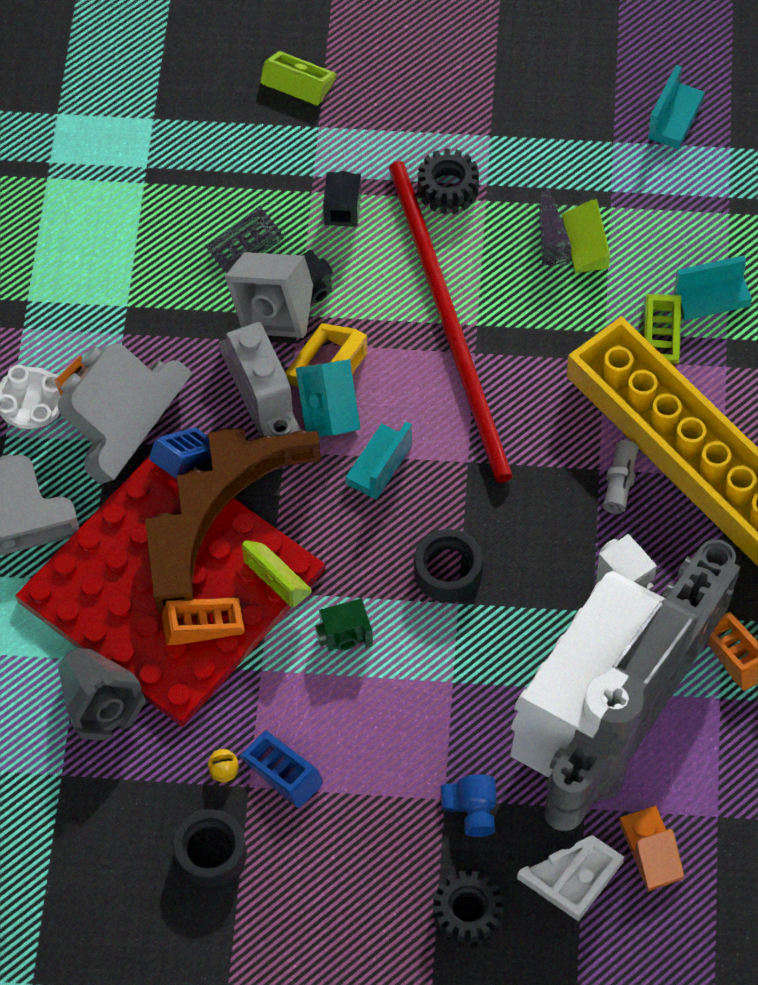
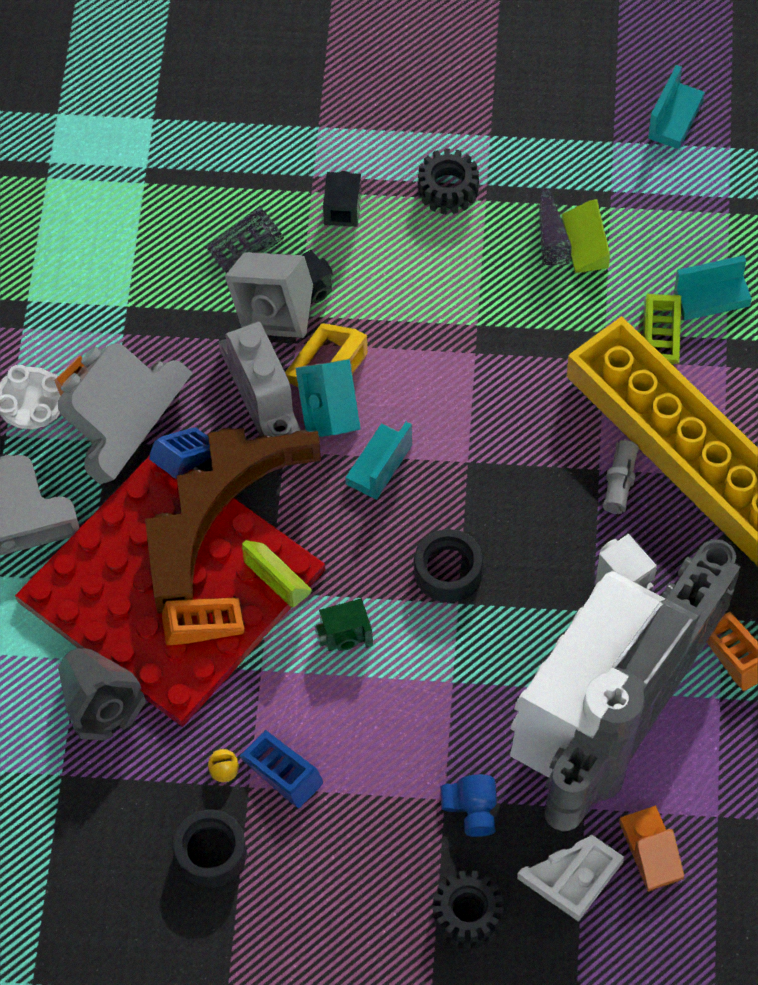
lime slope [261,51,337,105] -> none
red piece [389,161,513,483] -> none

